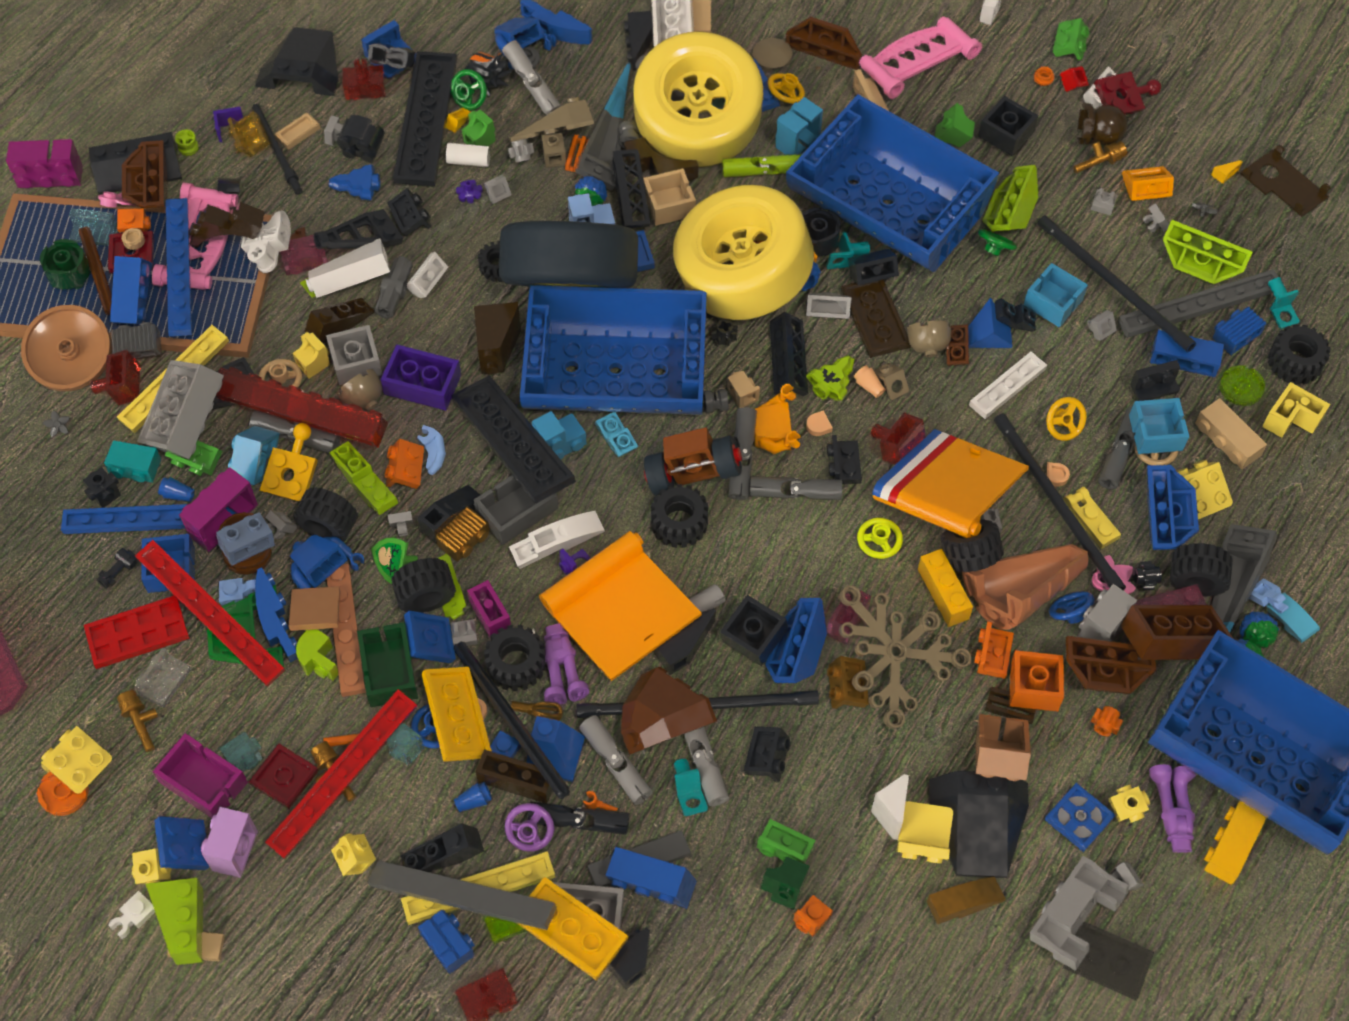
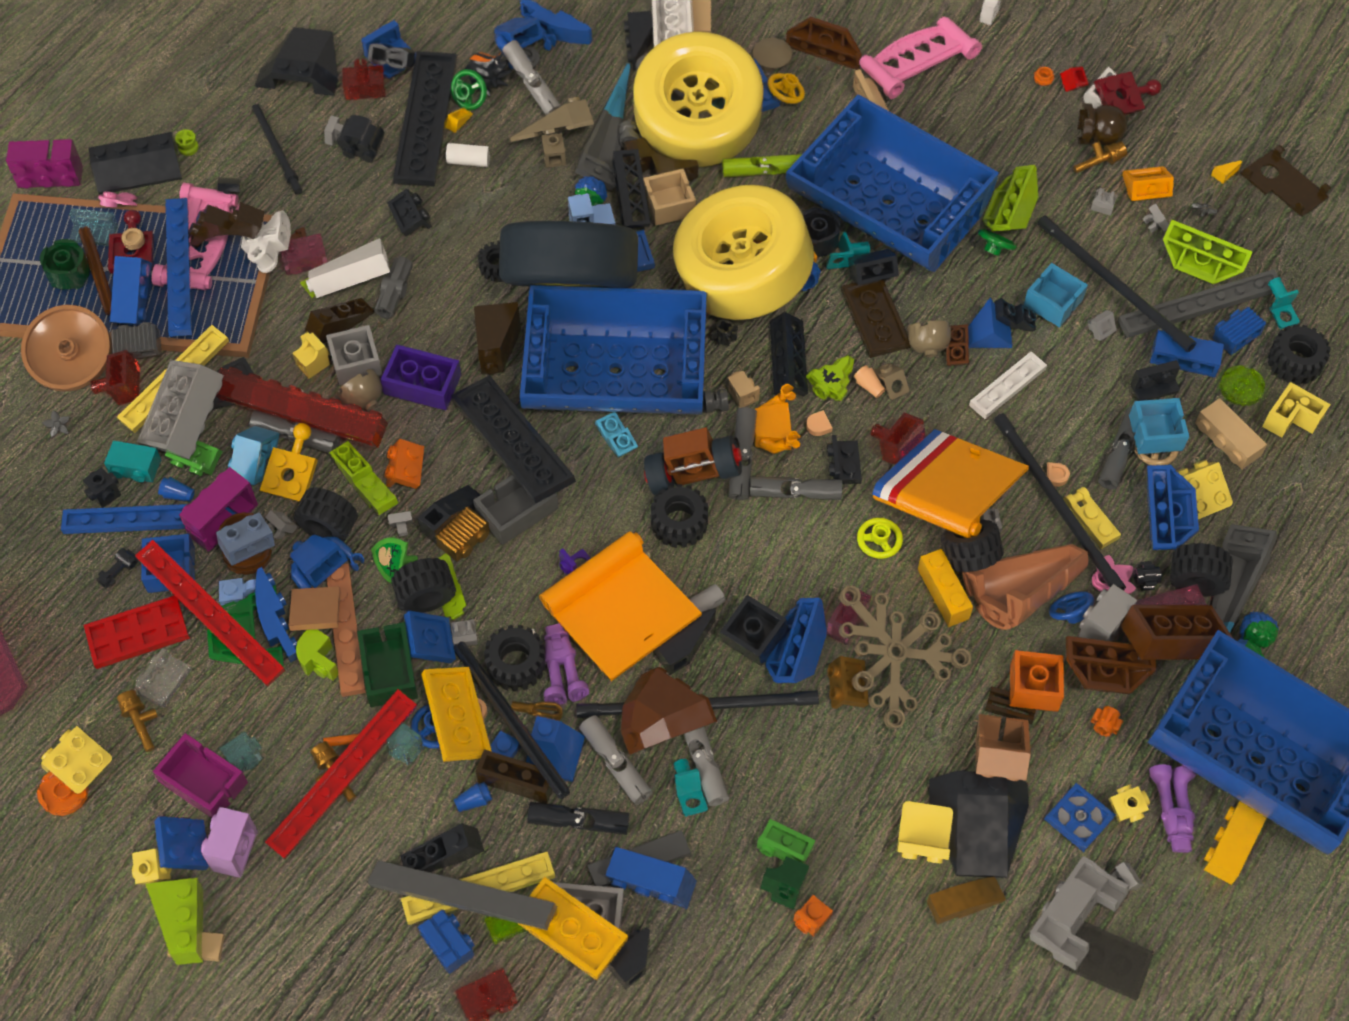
white plate [108,891,155,939] -> none
orange bracket [117,209,151,232] -> none
reddish brown wedge [122,140,168,209] -> none
dark purple bracket [213,106,245,143] -> none
clear yellow bracket [227,111,270,157] -> none
dark red tile [248,743,319,810] -> none
tan piece [258,359,302,397] -> none
tan tile [275,113,321,150] -> none
black plate [313,209,403,249] -> none
blue rock [329,165,380,200] -> none
light yellow brick [331,833,376,876] -> none
white brick [407,252,448,298] -> none
light blue piece [417,425,446,475] -> none
dark purple plant [456,180,483,203] -> none
bright green brick [462,109,496,146] -> none
magenta brick [467,580,511,639] -> none
light grey tile [484,175,512,204] -> none
medium lavender piece [504,803,554,852] -> none
light grey gear [508,139,535,162] -> none
white slope [509,511,605,569] -> none
dark azure brick [532,411,587,459] -> none
orange tile [565,134,588,172] -> none
orange hand [583,791,618,811] -> none
black bracket [743,726,791,782] -> none
dark azure piece [775,97,823,155] -> none
light grey slope [806,292,851,319] -> none
white slope [871,774,909,840] -> none
bright green brick [935,103,975,148] -> none
orange bracket [974,621,1014,679] -> none
black brick [978,96,1039,156] -> none
yellow piece [1046,397,1087,441] -> none
bright green bracket [1053,18,1089,61] -> none
light blue plate [1249,578,1289,613] -> none
medium azure slope [1266,592,1320,643] -> none

